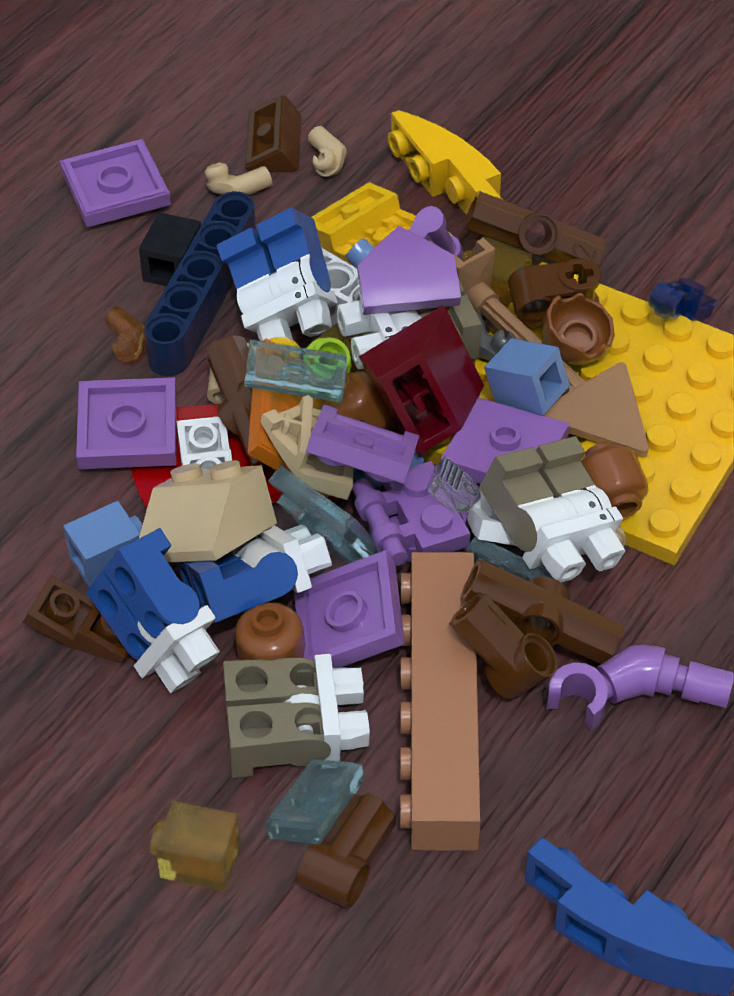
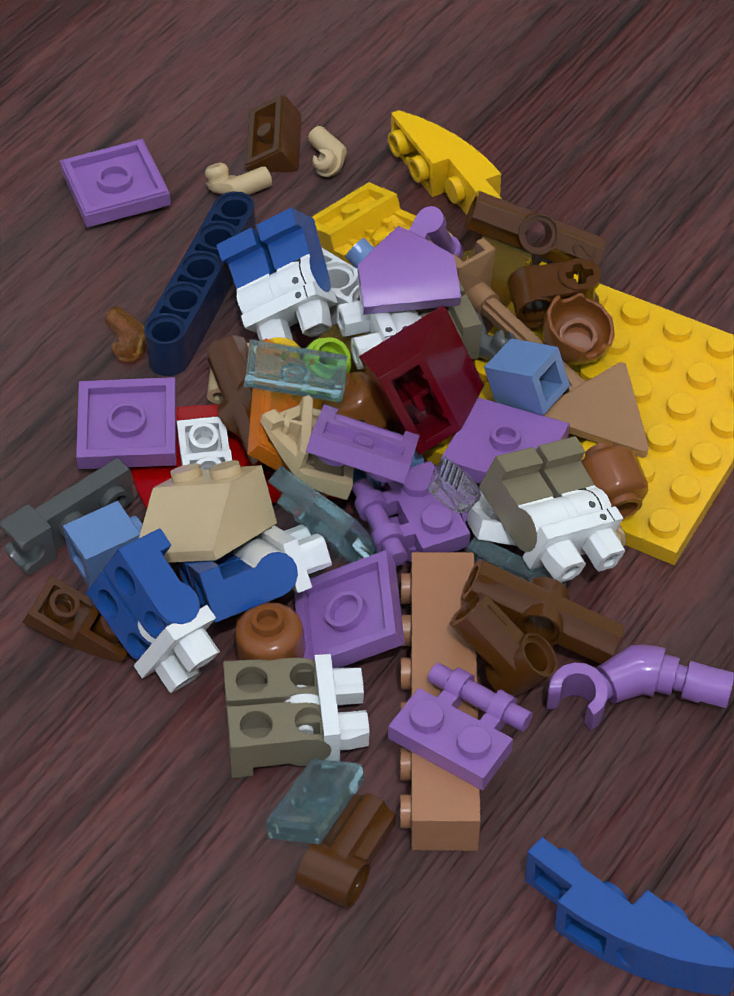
black brick [139,212,201,286] -> none
clear yellow brick [150,801,241,891] -> none
clear blue plate [649,278,717,321] -> none
none -> dark grey plate [0,458,134,575]
none -> medium lavender plate [388,662,533,791]

